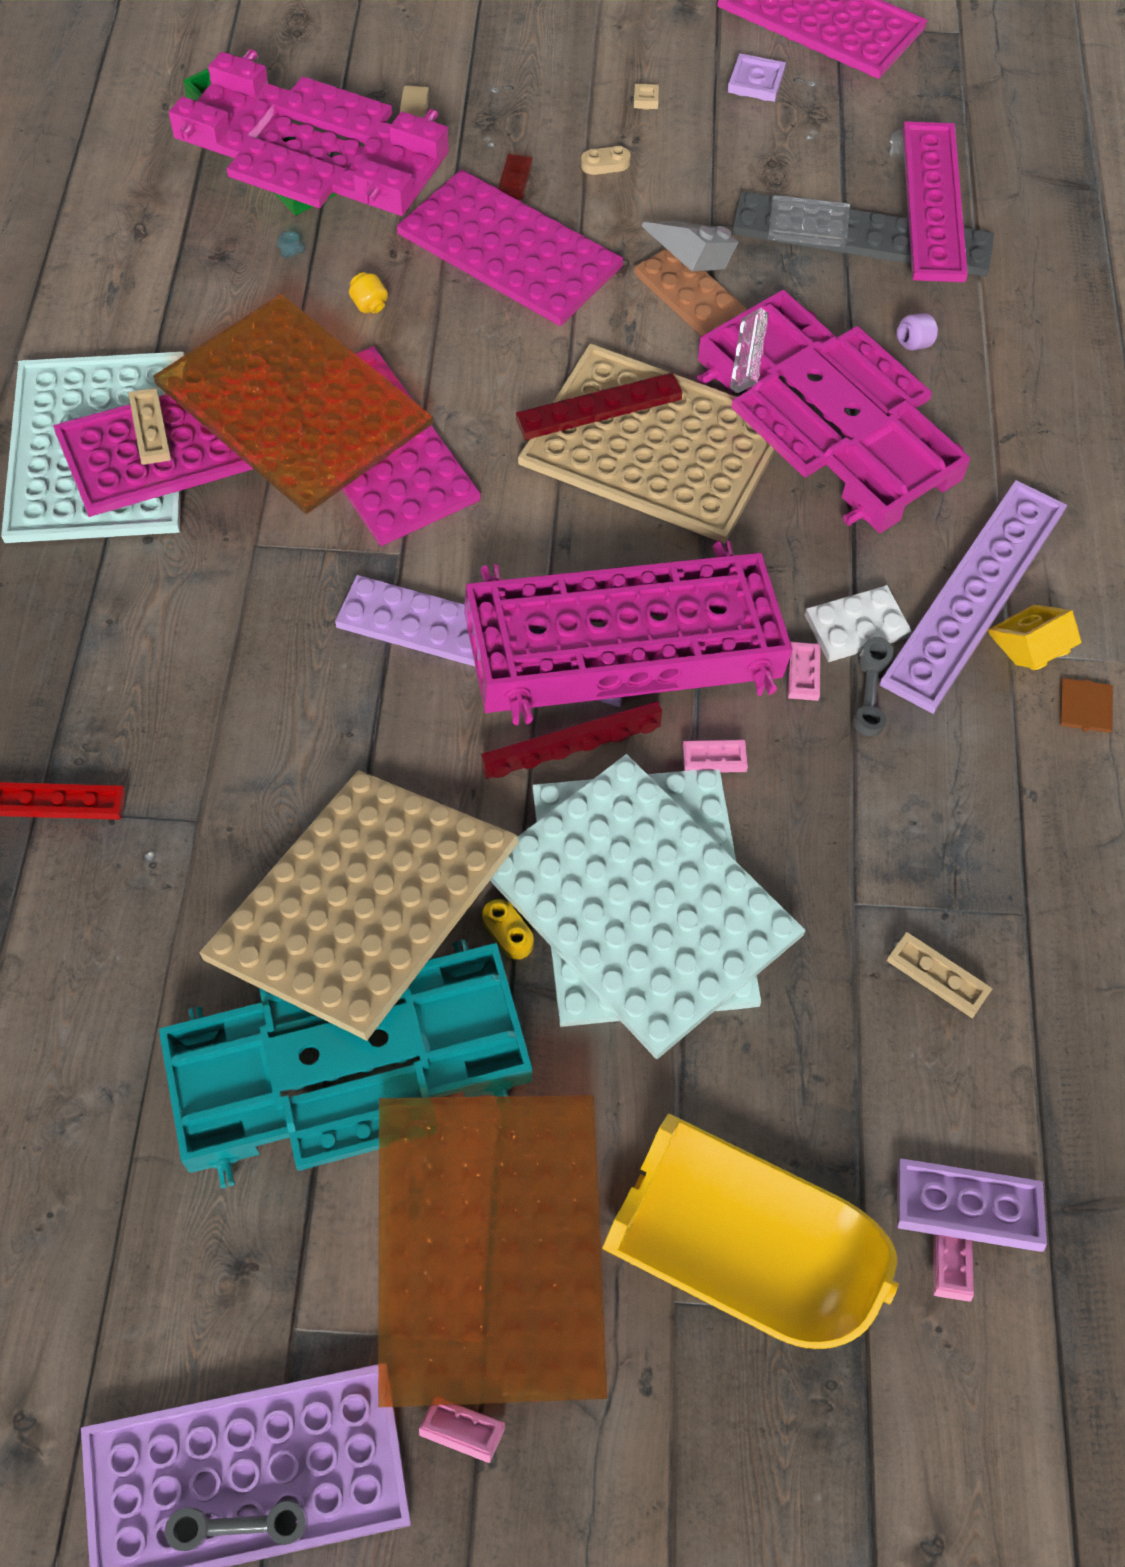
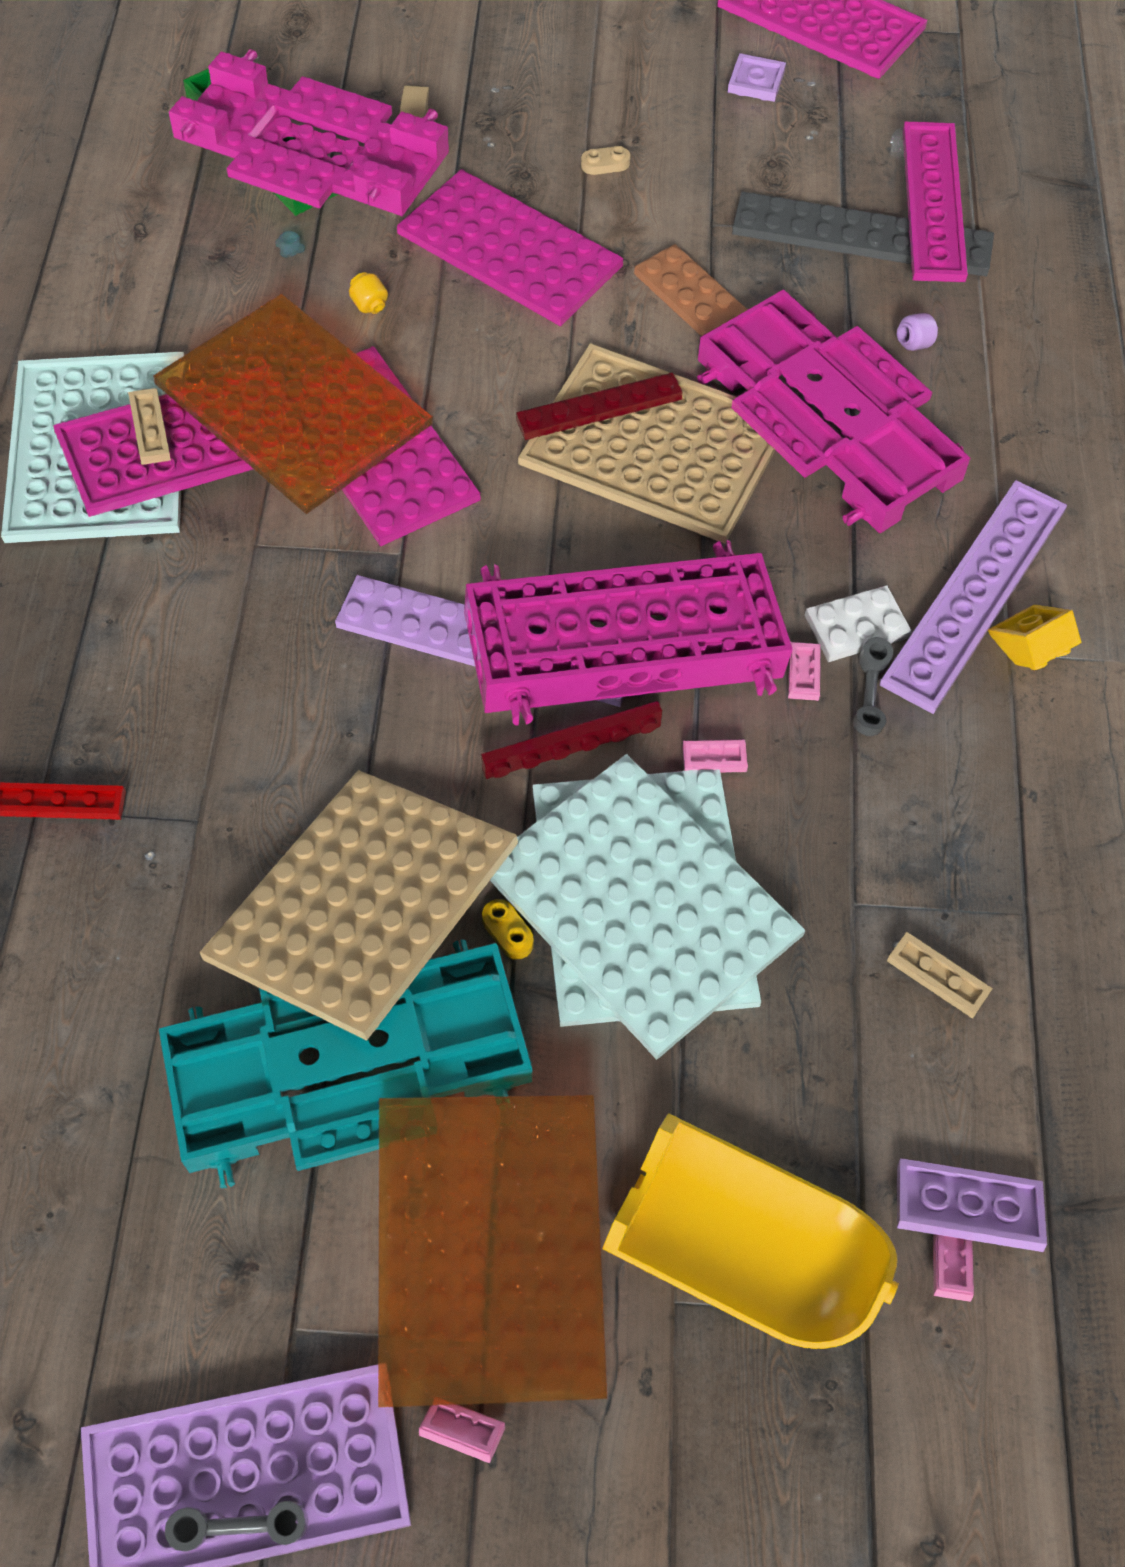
clear red plate [498,154,532,200] -> none
tan plate [634,84,659,110] -> none
light grey slope [642,221,739,271] -> none
clear plate [730,308,769,393] -> none
clear plate [768,195,850,248] -> none
dark orange piece [1060,678,1113,733] -> none

